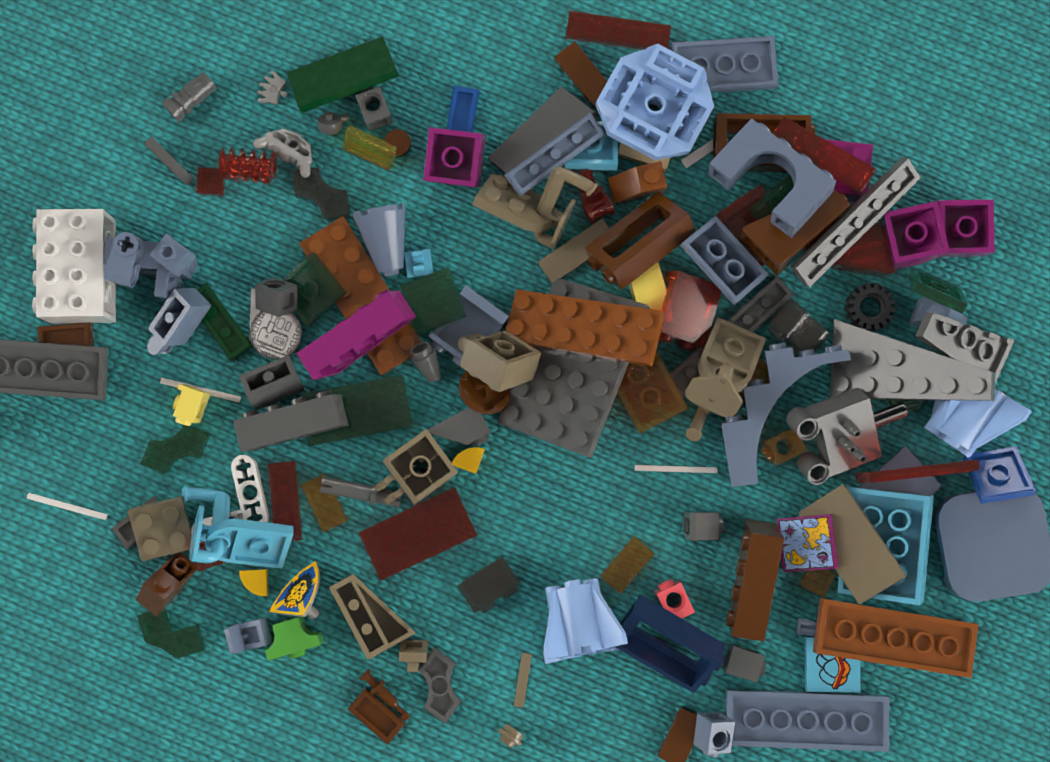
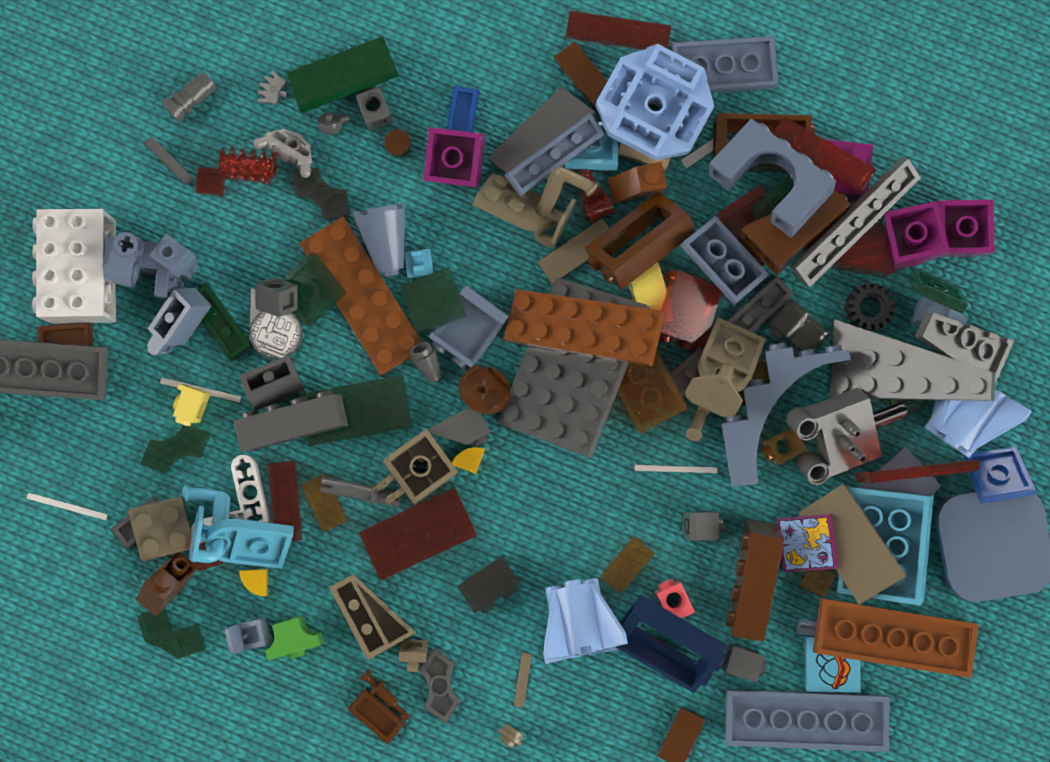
shield [269,561,320,619] -> none
magenta wedge [296,289,416,380] -> none
clear yellow tile [343,125,397,171] -> none
dark tan hinge [458,330,541,392] -> none
sand blue brick [693,712,735,757] -> none

